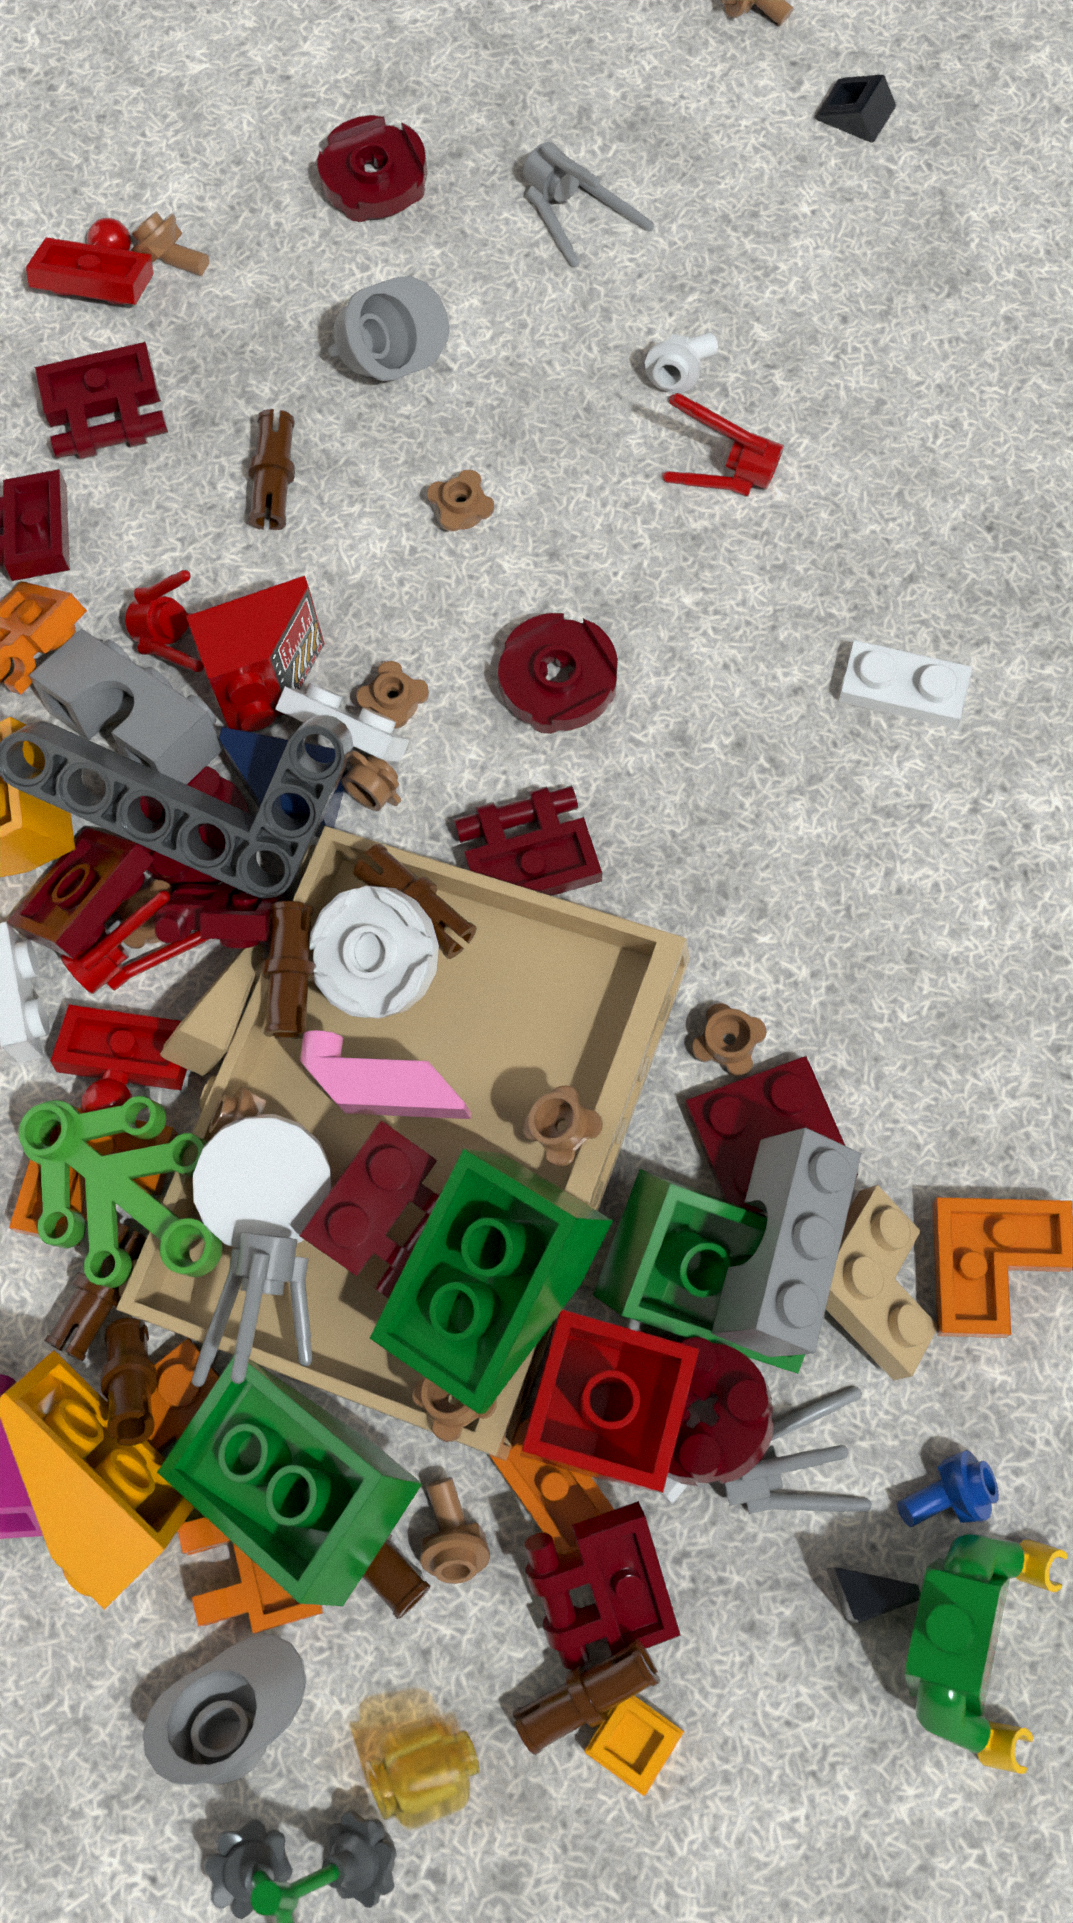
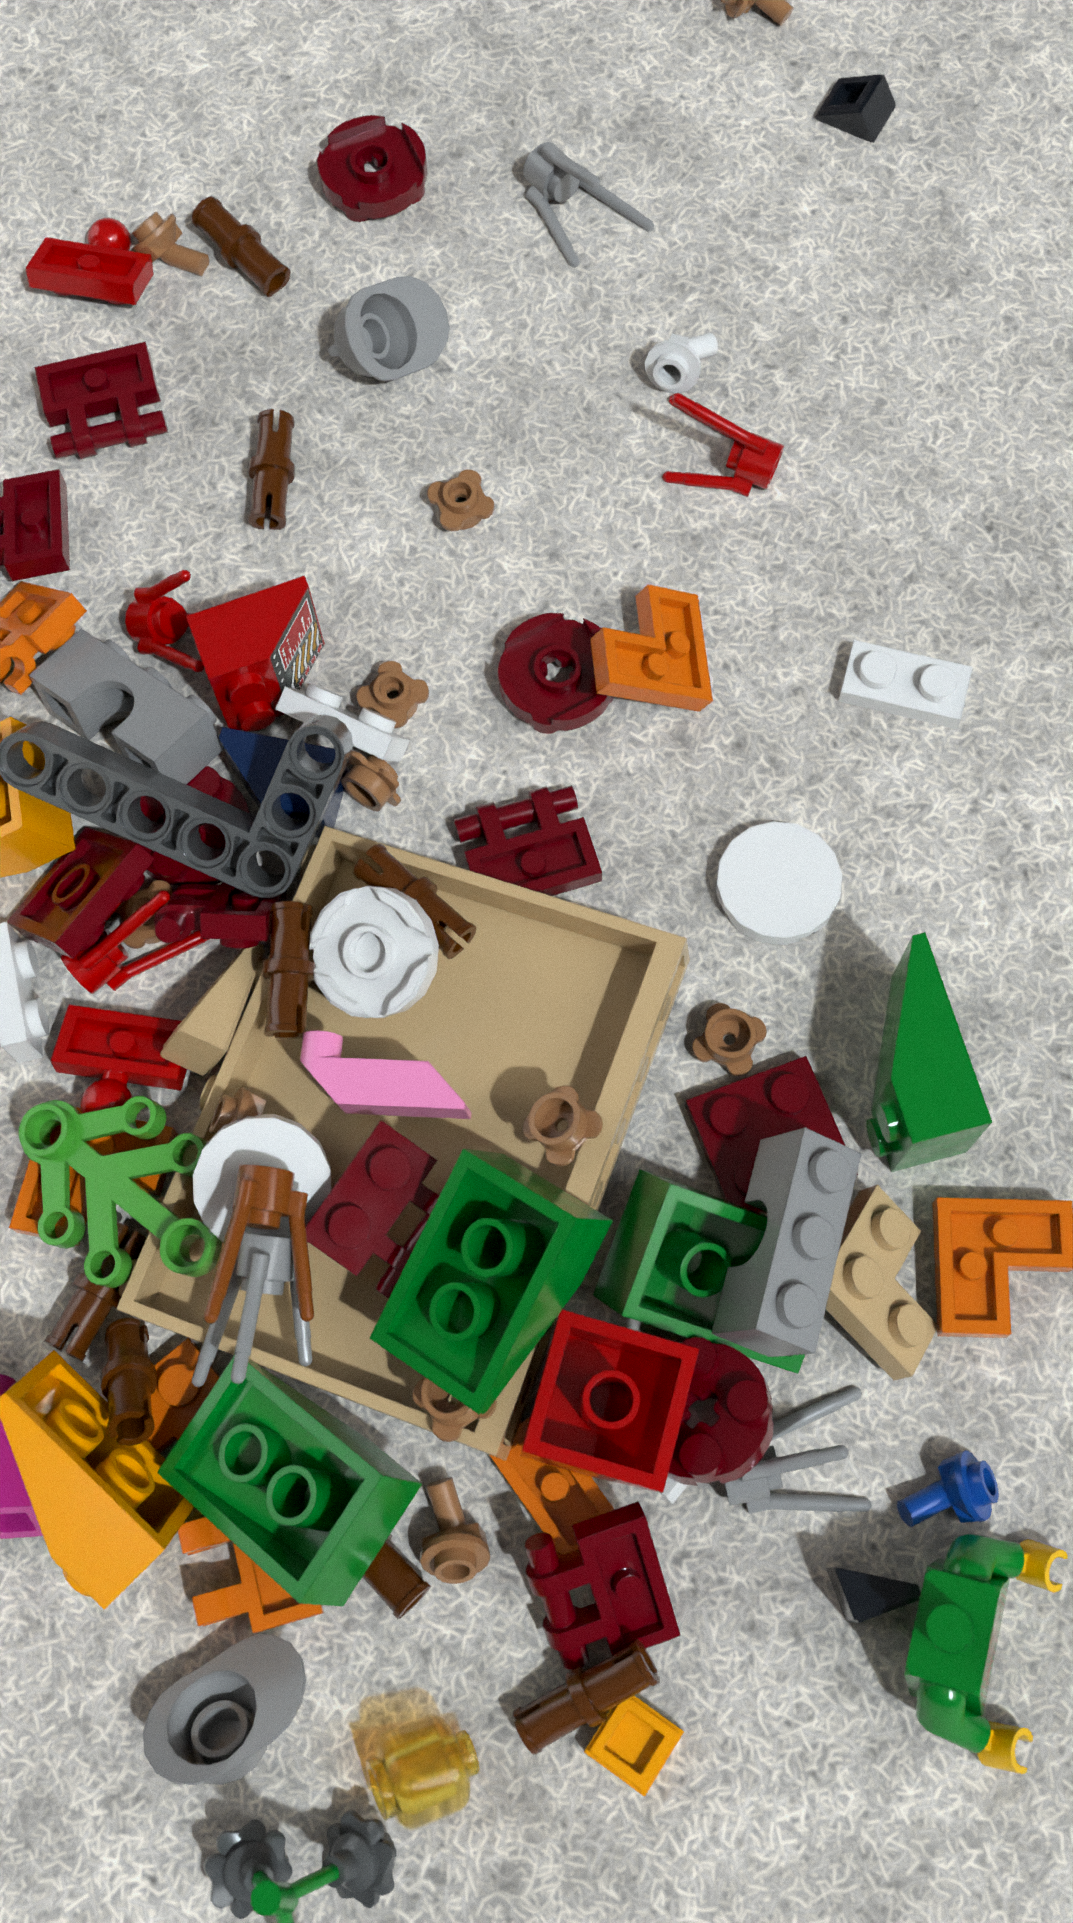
none -> reddish brown pin [191,196,291,297]
none -> dark orange plant [204,1164,314,1324]
none -> orange plate [590,584,713,712]
none -> white tile [716,821,842,945]
none -> green slope [866,932,992,1173]

